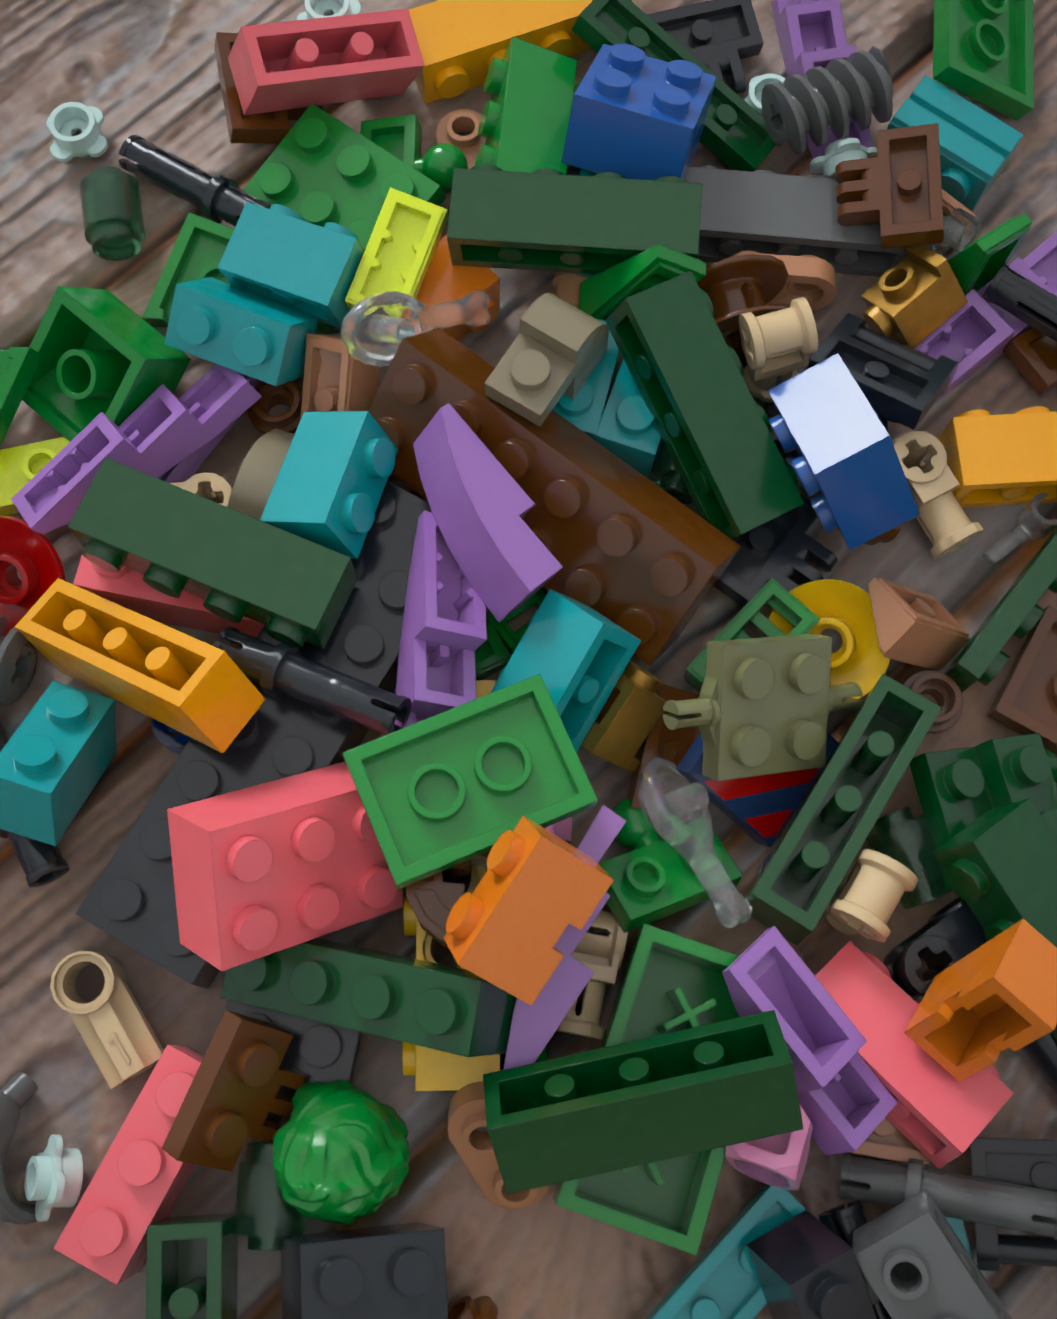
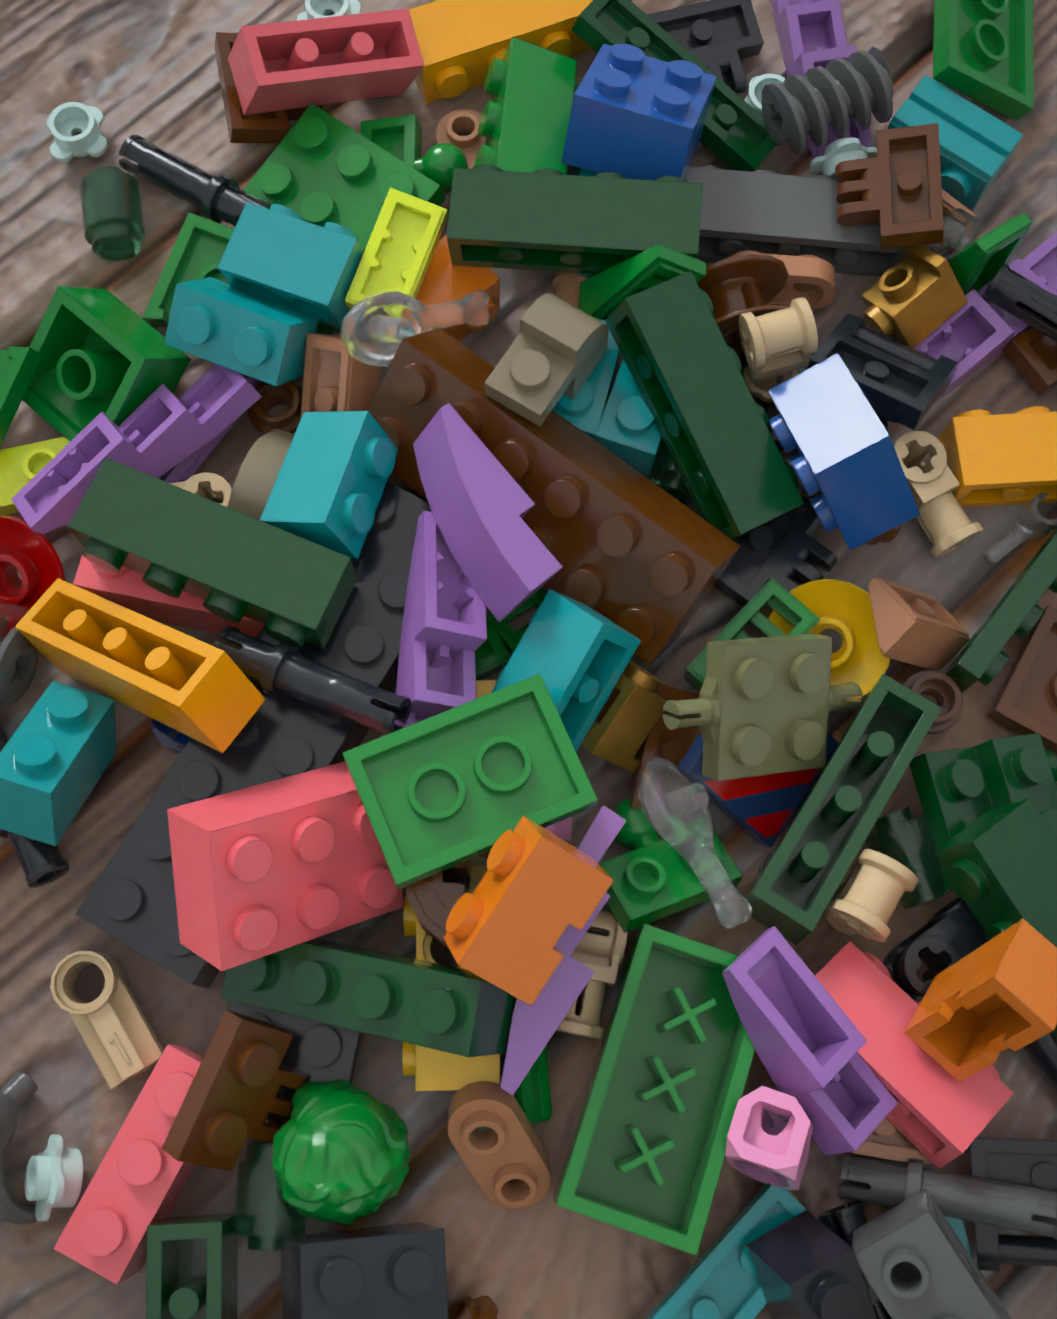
dark green brick [483,1010,804,1194] -> none

